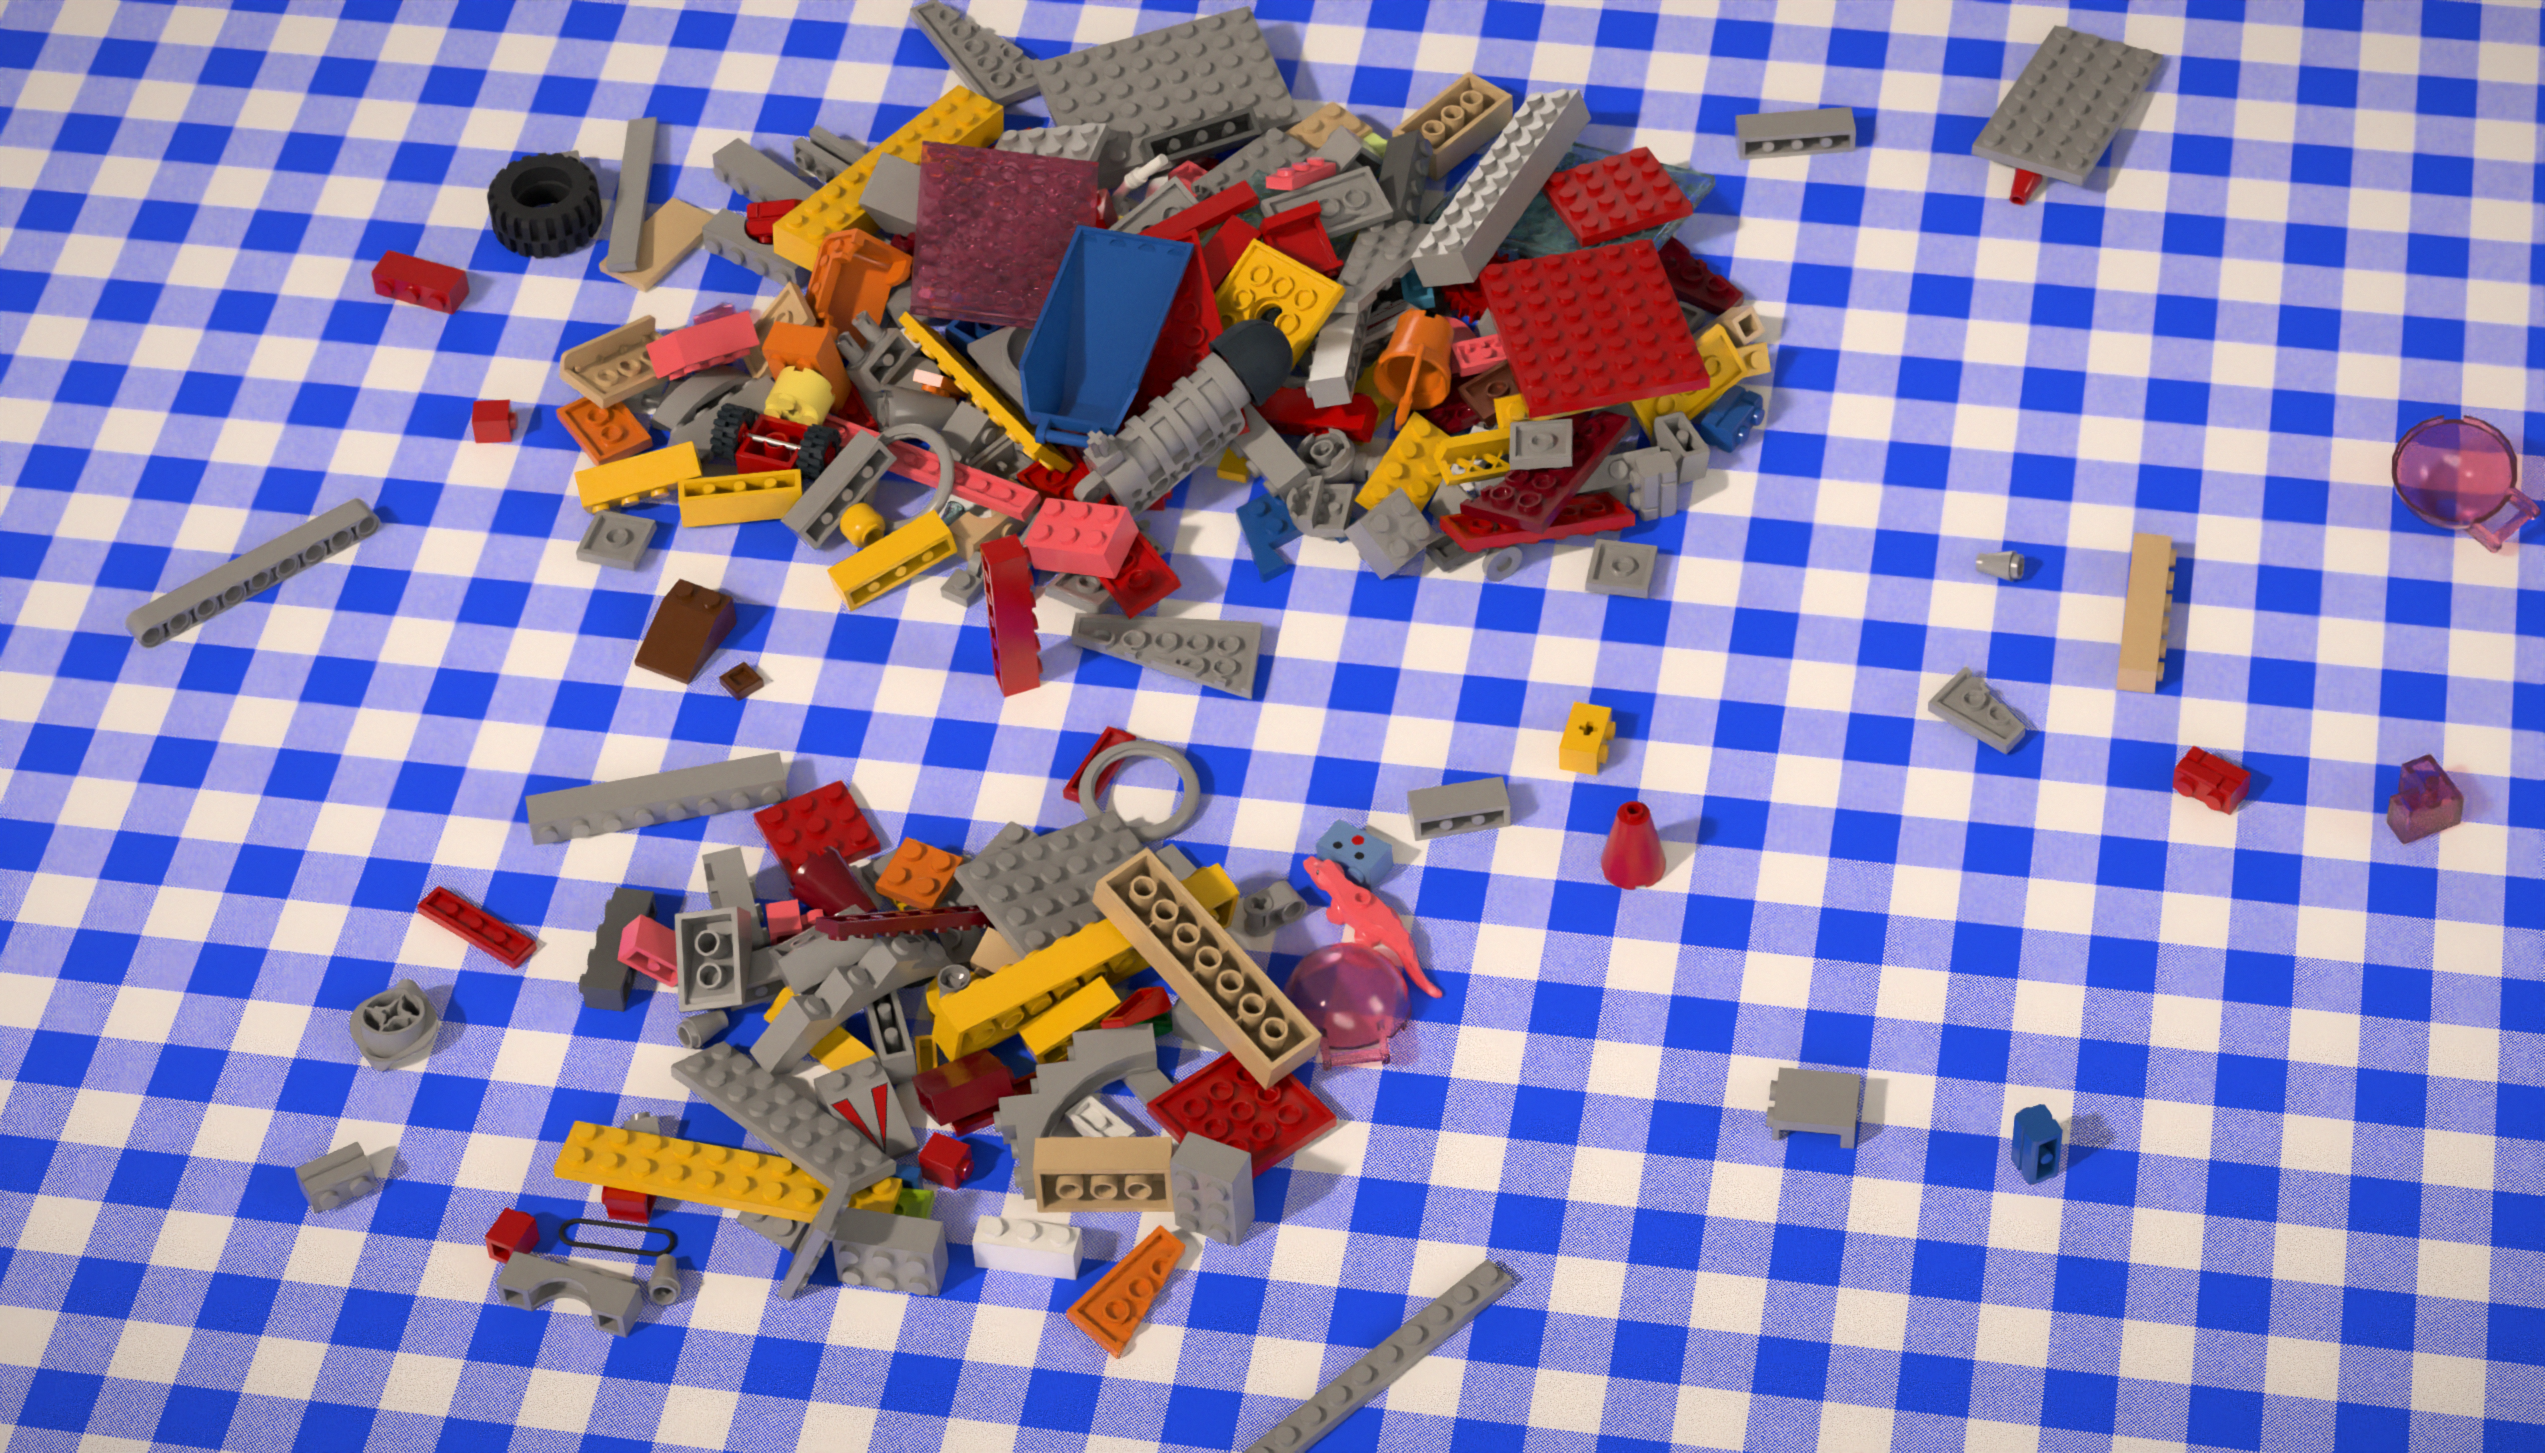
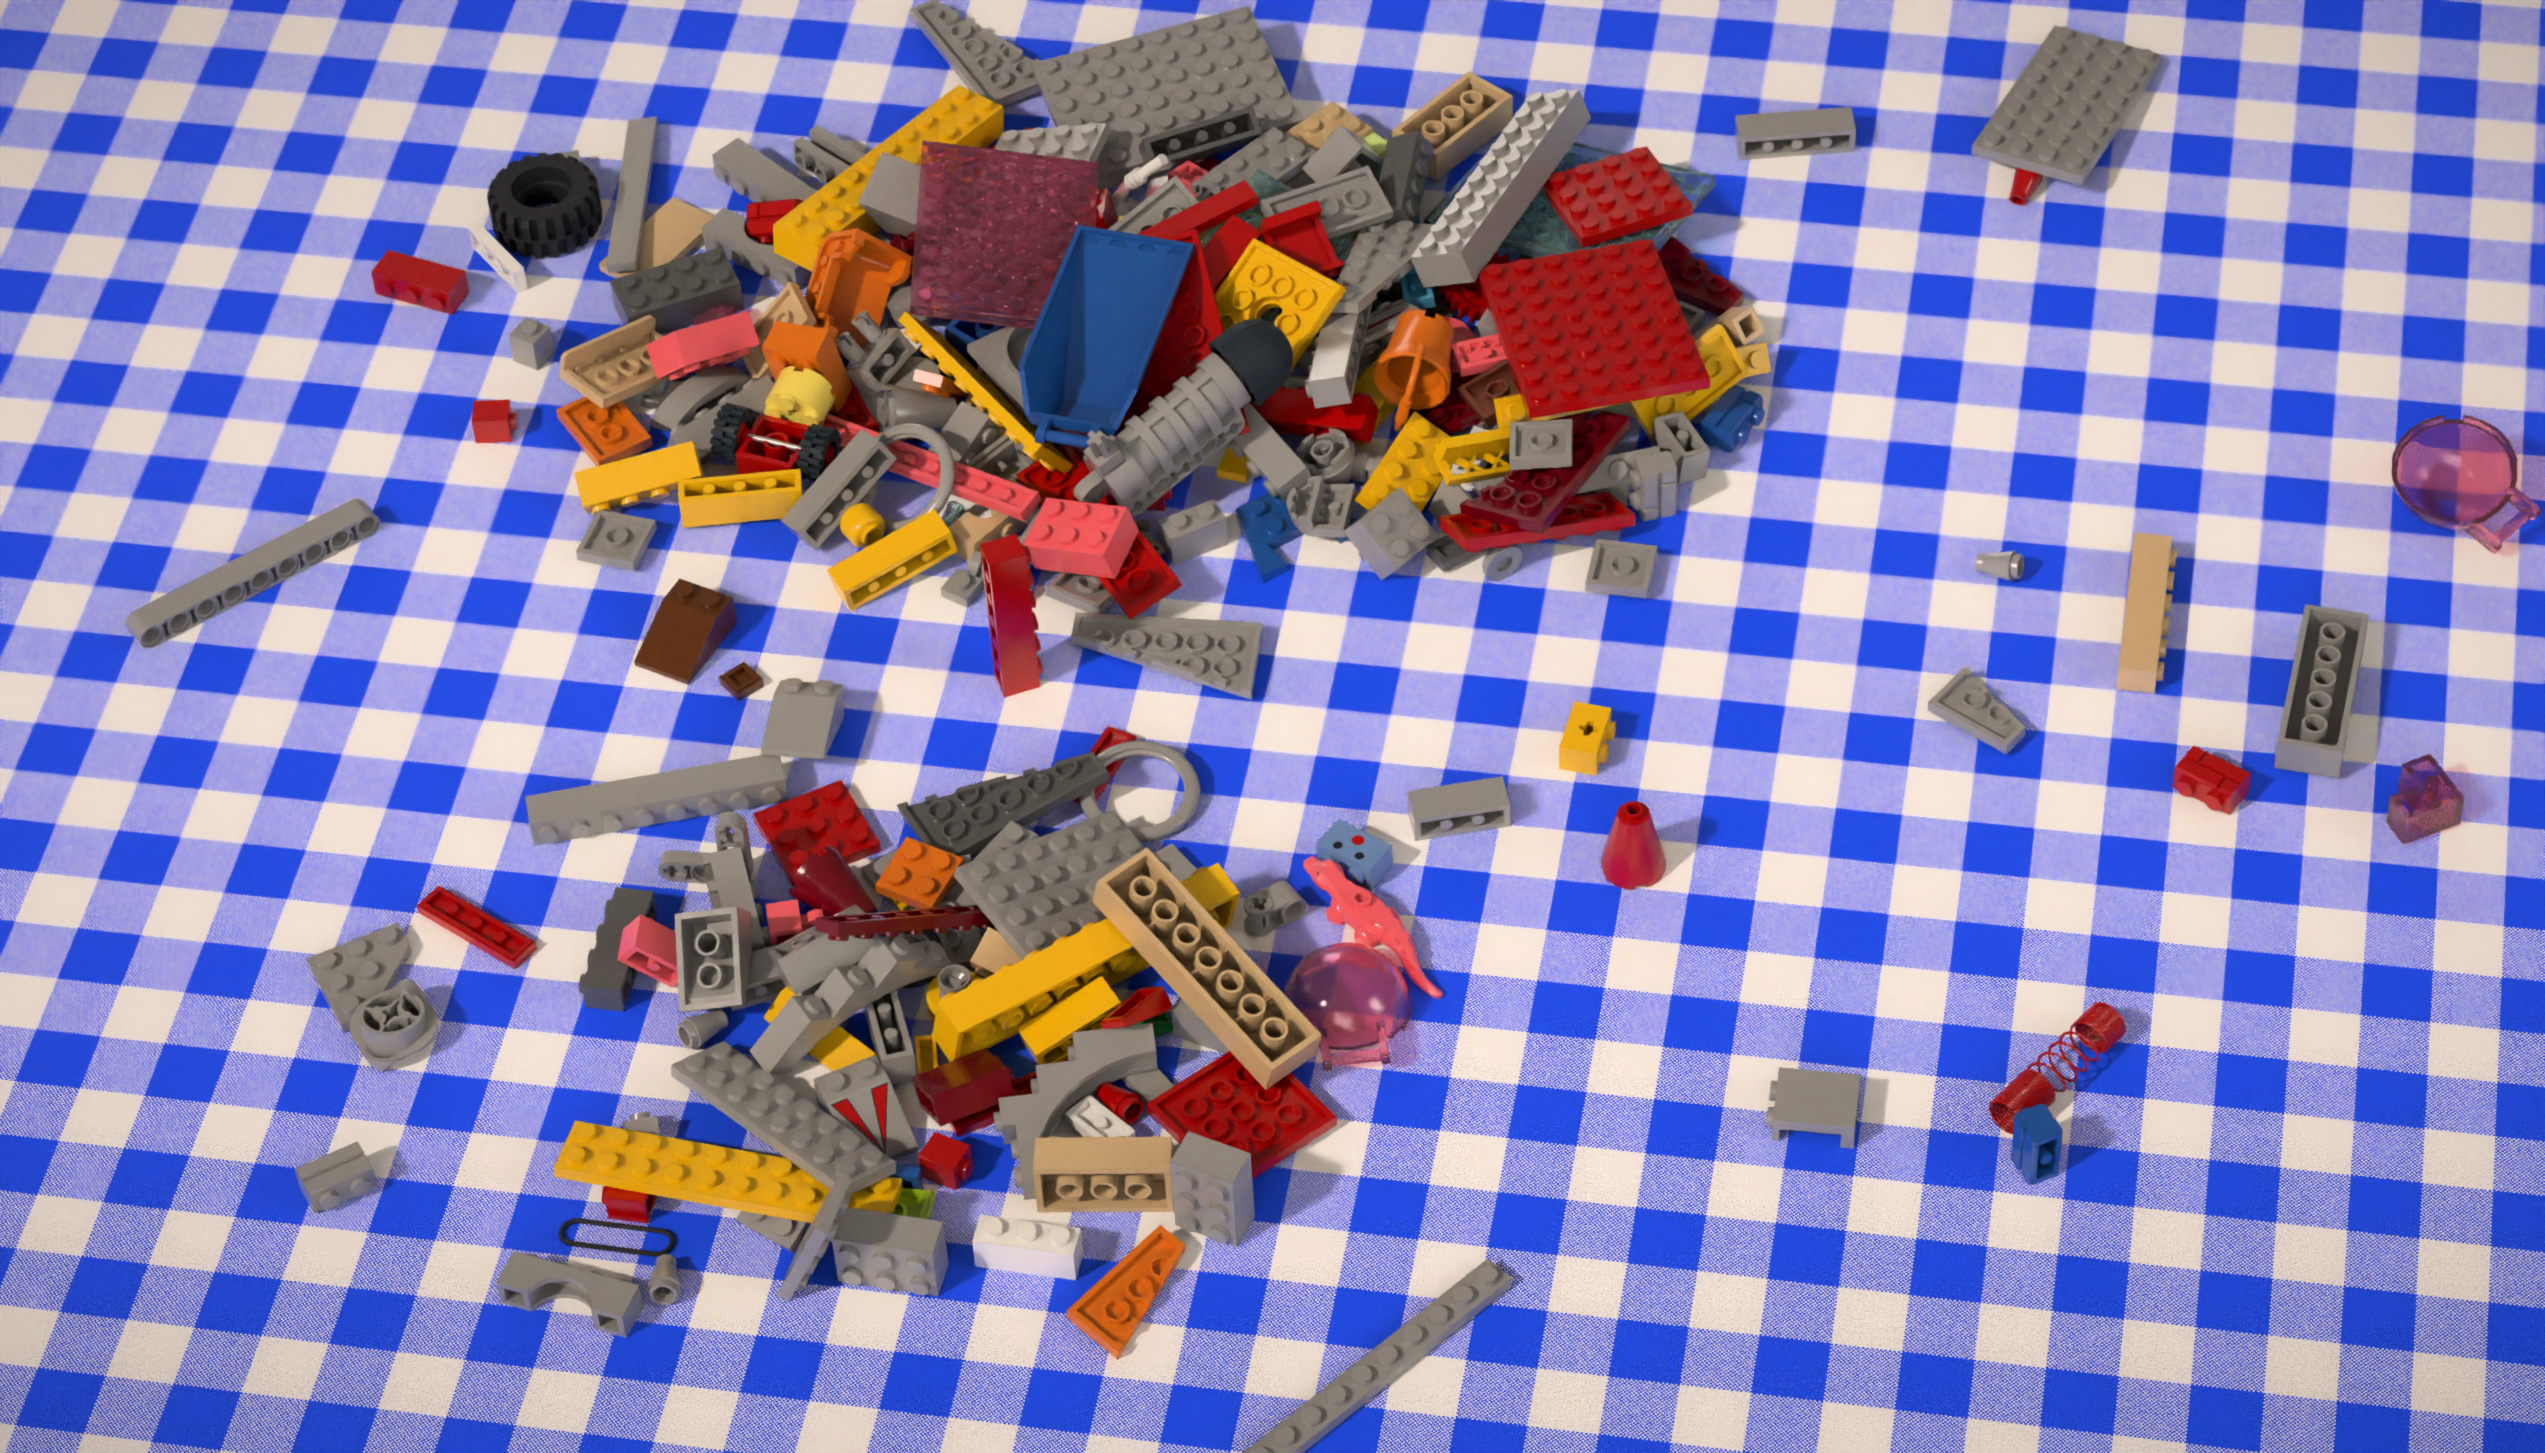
red brick [485,1207,540,1264] -> none
coral plate [1266,157,1336,191] -> none
none -> light grey plate [306,922,411,1033]
none -> white tile [469,222,528,294]
none -> light grey brick [509,317,555,371]
none -> dark grey brick [610,247,744,335]
none -> light grey beam [658,811,754,884]
none -> light grey slope [761,678,844,759]
none -> dark grey wing [897,752,1110,856]
none -> red cone [1096,1082,1144,1124]
none -> light grey brick [1157,499,1228,565]
none -> red piece [1989,1002,2126,1134]
none -> light grey brick [2274,604,2369,778]

